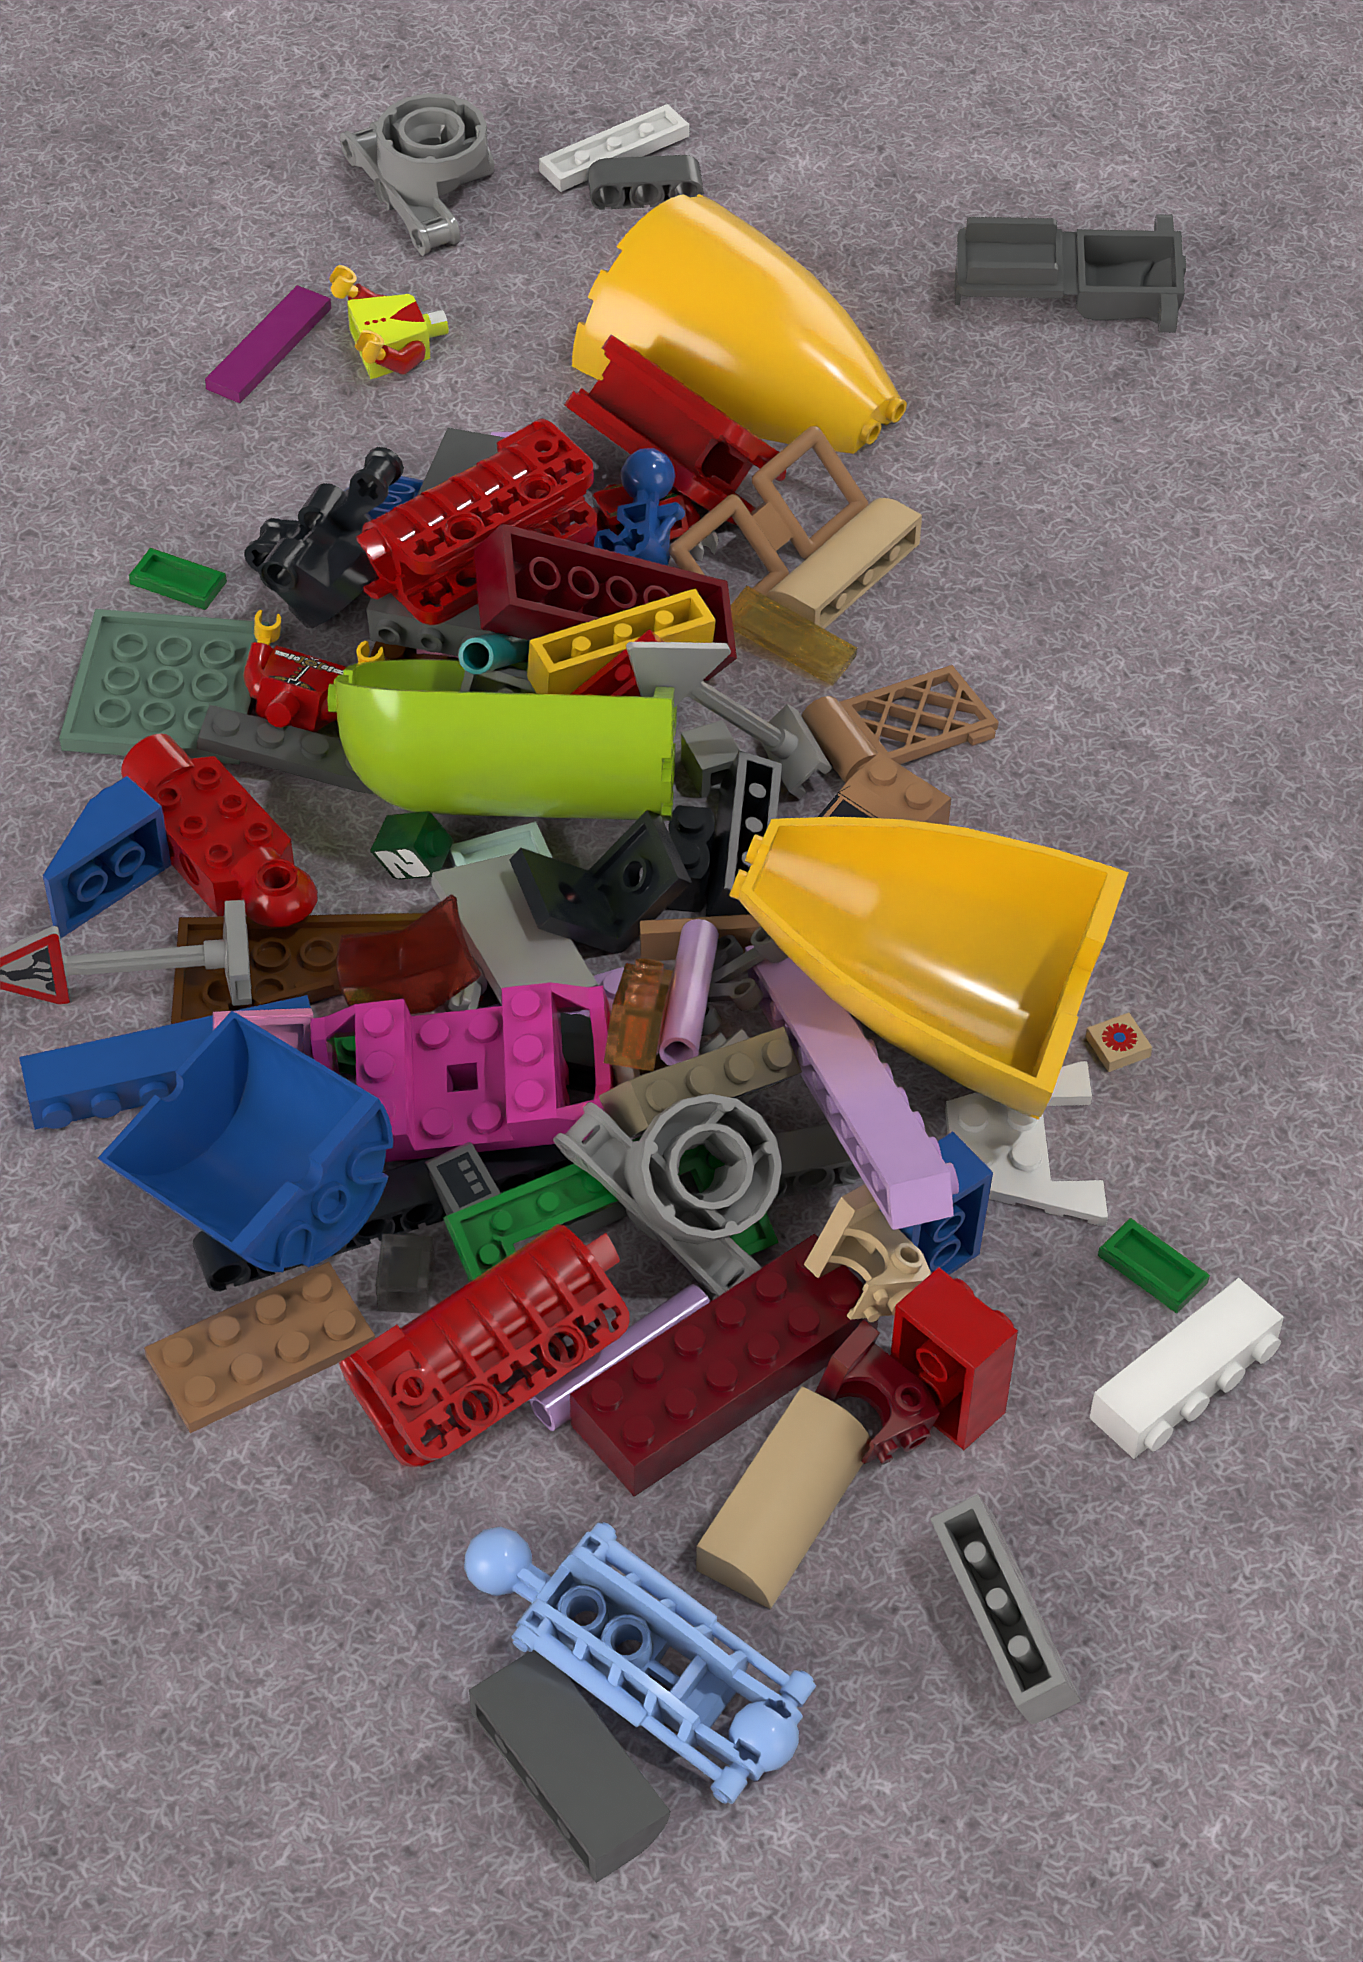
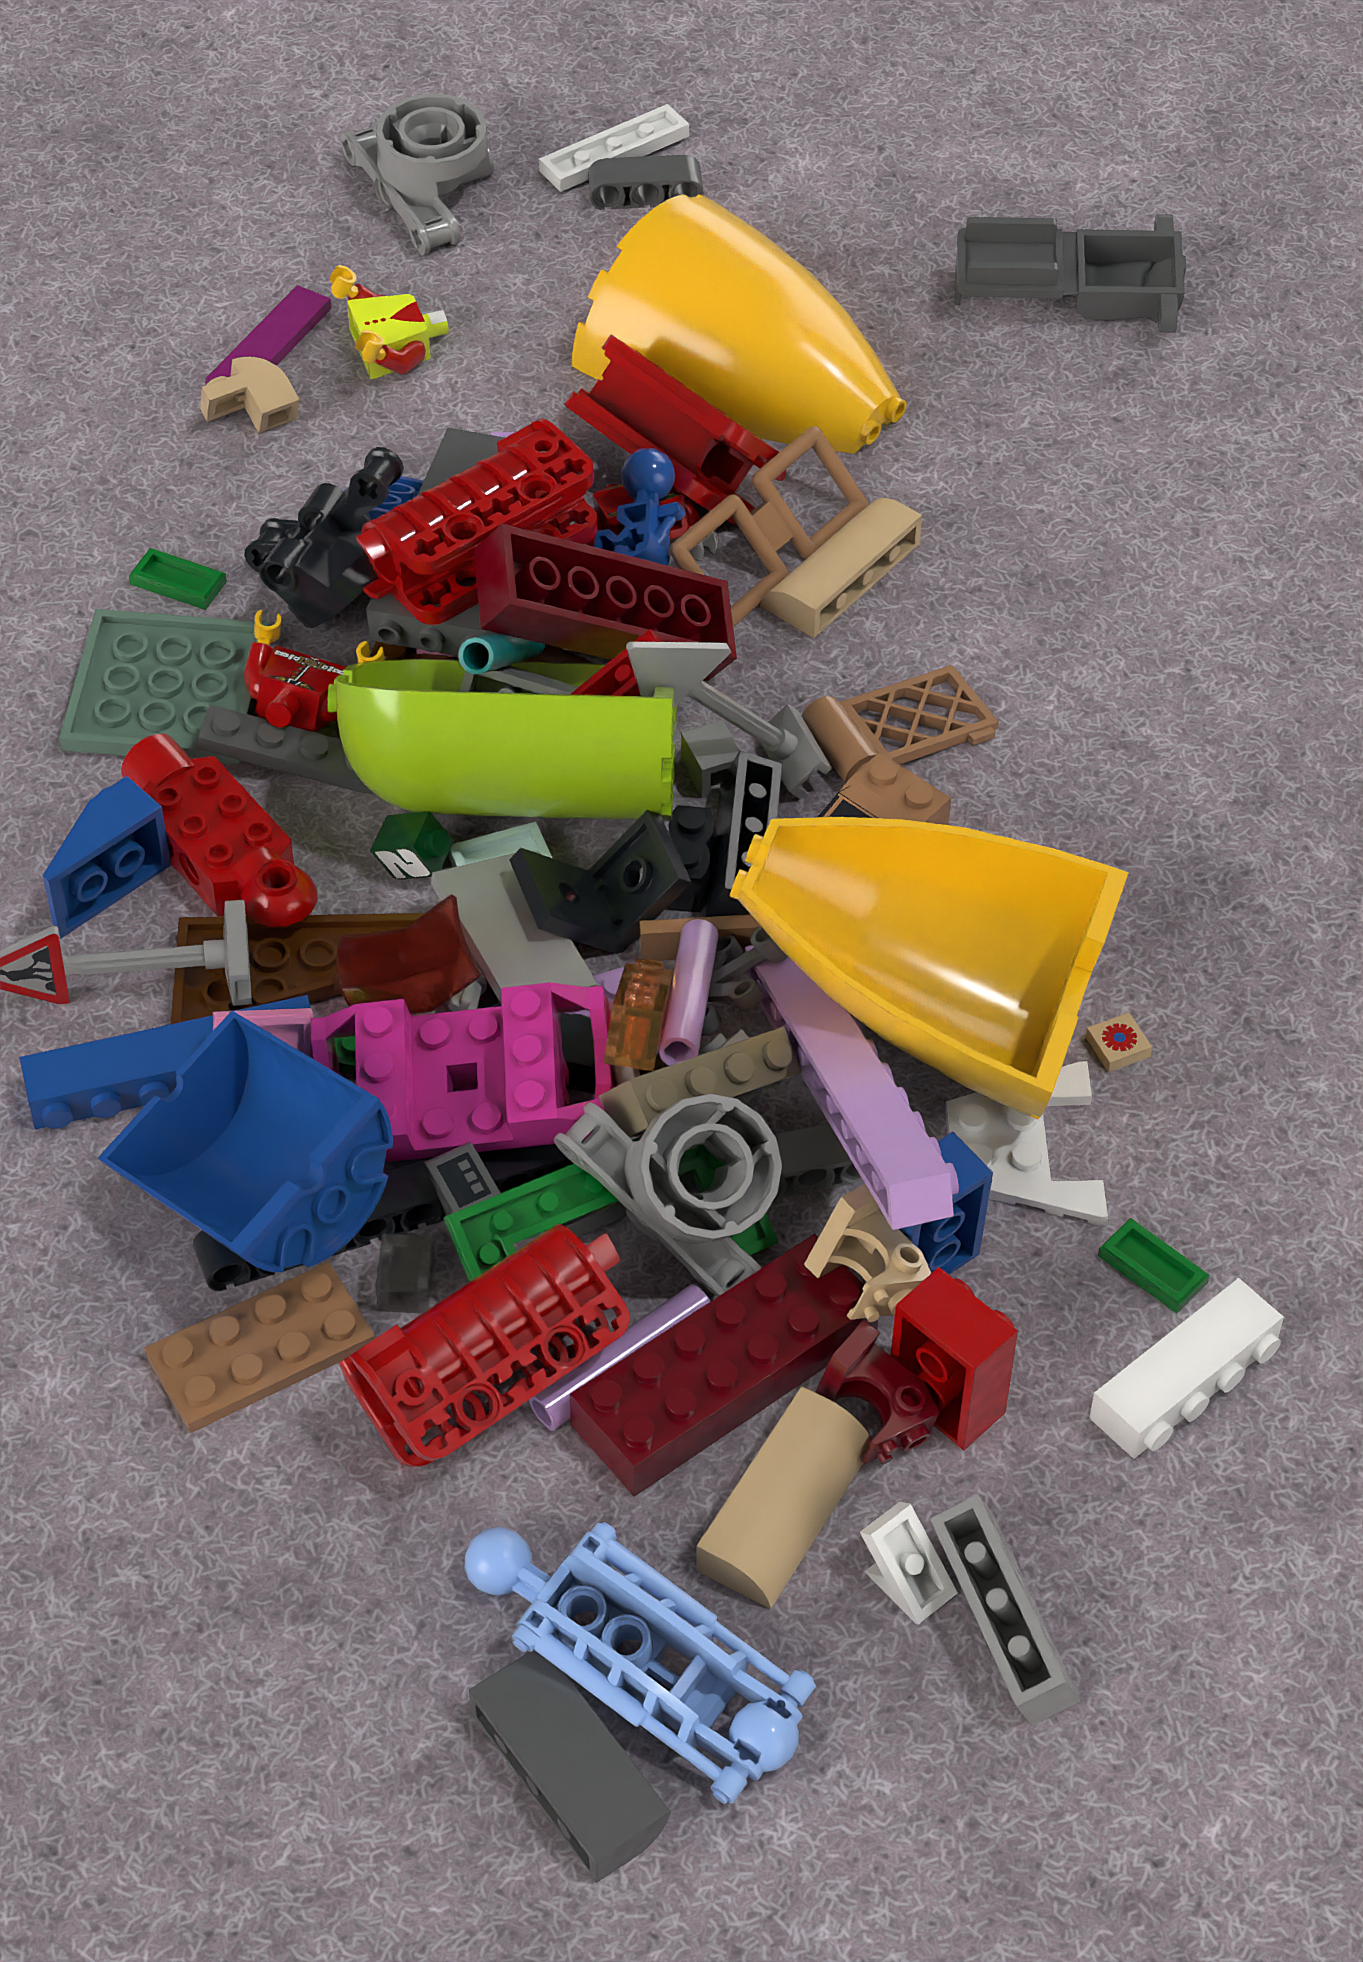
yellow brick [527,589,716,695] -> none
clear yellow tile [731,585,858,686] -> none
none -> tan brick [200,357,300,433]
none -> white slope [860,1502,958,1625]

